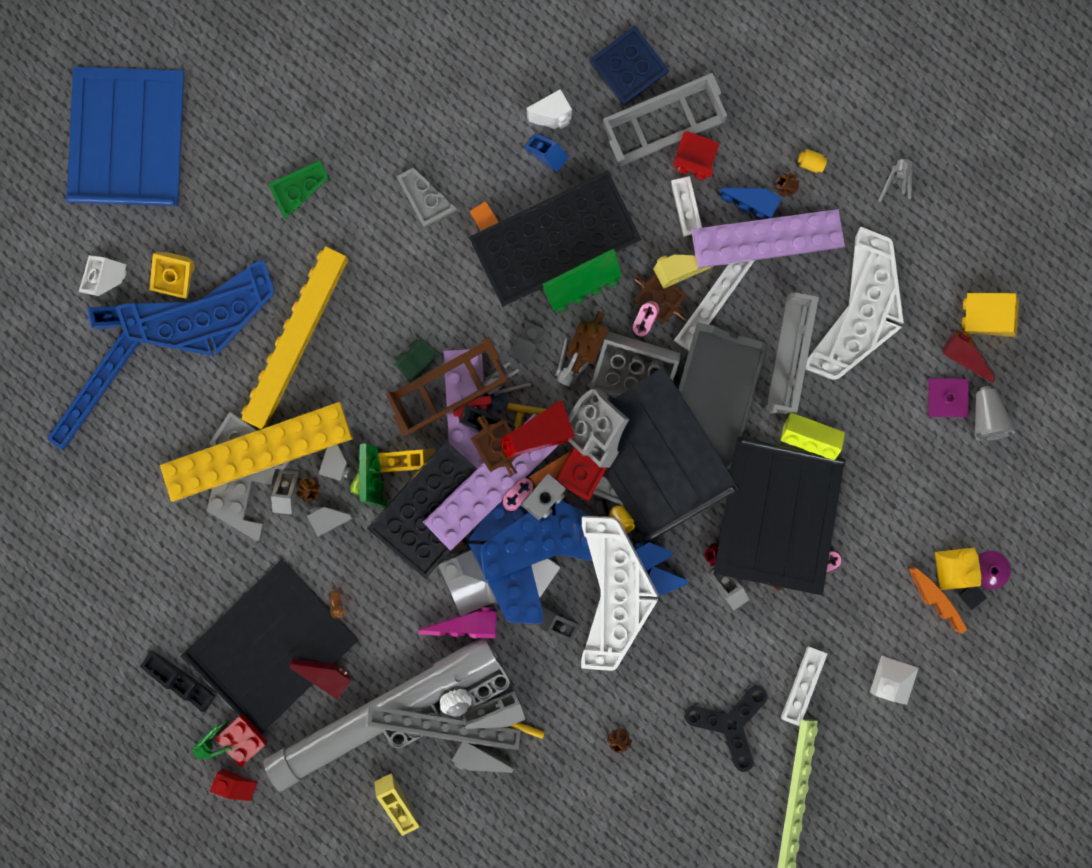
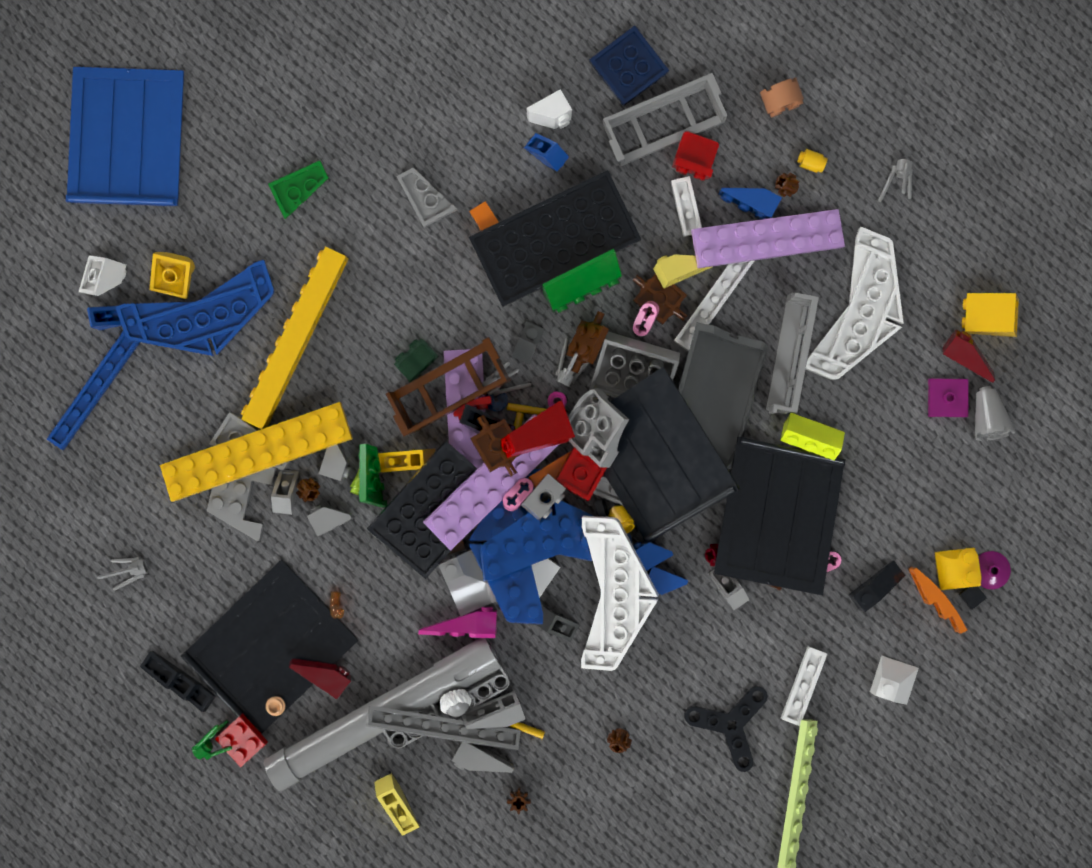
red slope [209,768,258,801] -> none
none -> light grey plant [97,557,148,591]
none -> light nougat plate [266,696,286,716]
none -> reddish brown gear [507,788,531,815]
none -> dark pink plate [548,391,567,407]
none -> nougat brick [760,77,804,118]
none -> black slope [848,560,906,612]

